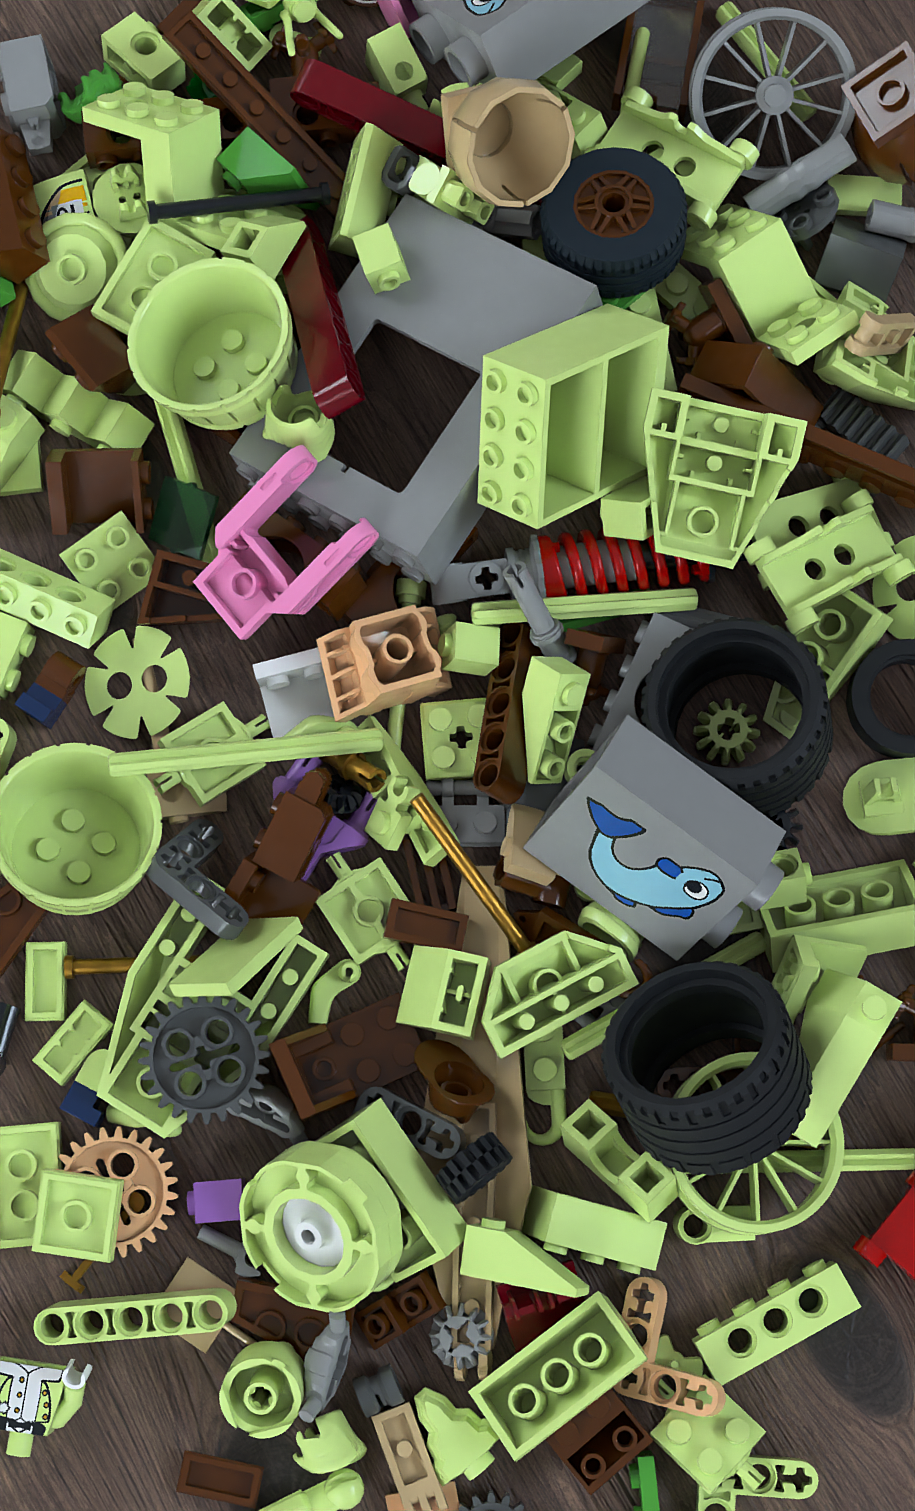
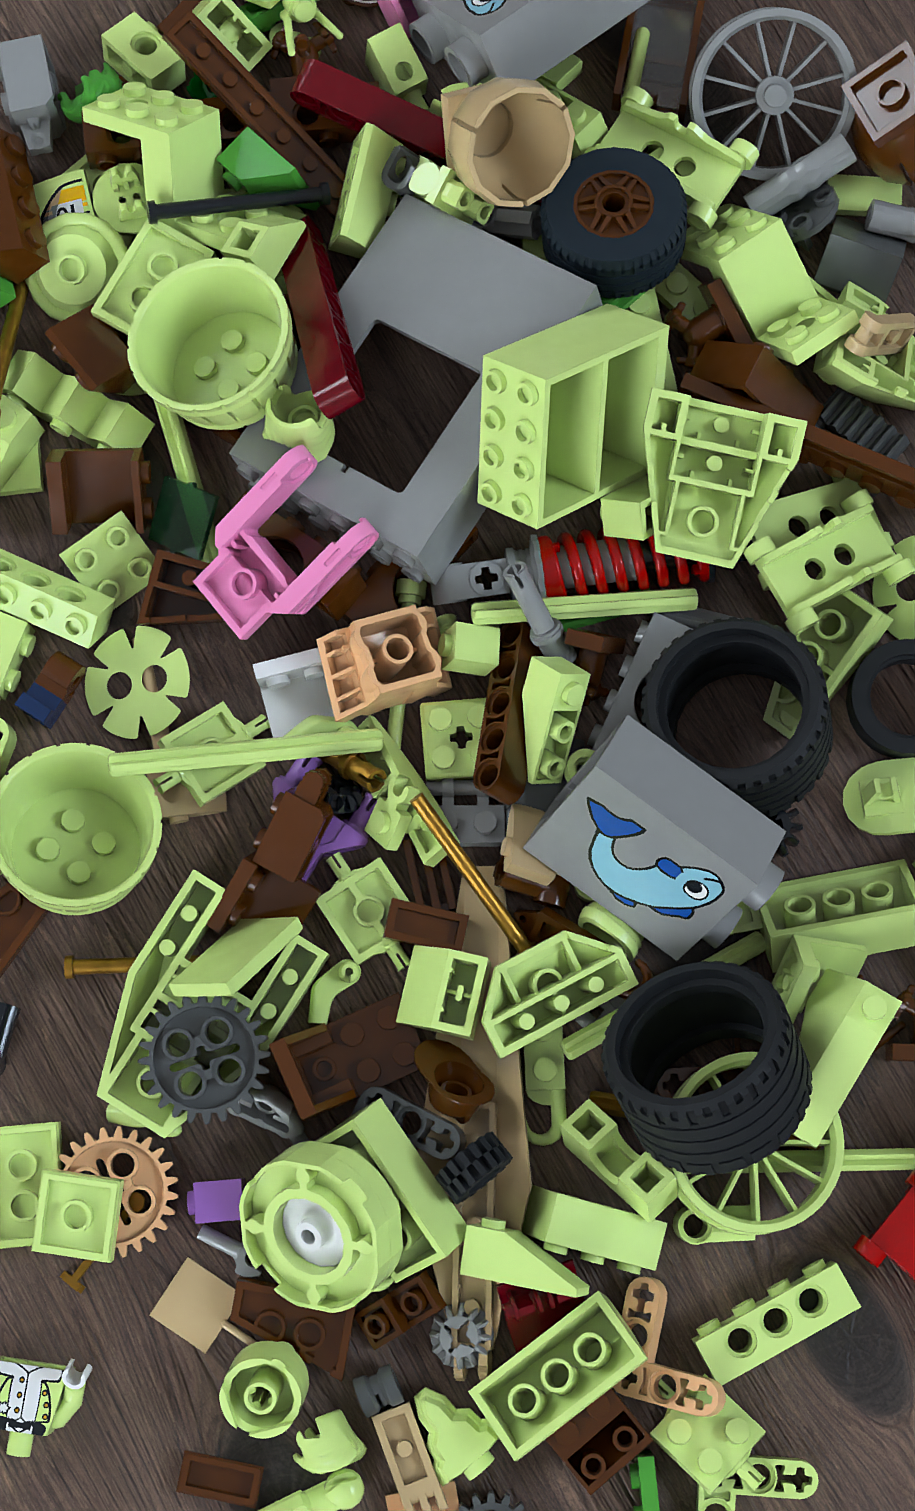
yellowish green tile [25,941,67,1022] -> none
yellowish green plate [32,999,115,1086] -> none
yellowish green beam [33,1288,237,1345] -> none
dark blue leg [59,1049,108,1128] -> none
dark grey beam [146,819,249,940] -> none
light grey piece [299,1311,351,1423] -> none
yellowish green brick [352,223,411,294] -> none
yellowish green piece [655,1334,704,1383] -> none
yellowish green gear [693,699,760,766] -> none
yellowish green axle [715,1,817,122] -> none
yellowish green brick [760,847,812,910] -> none

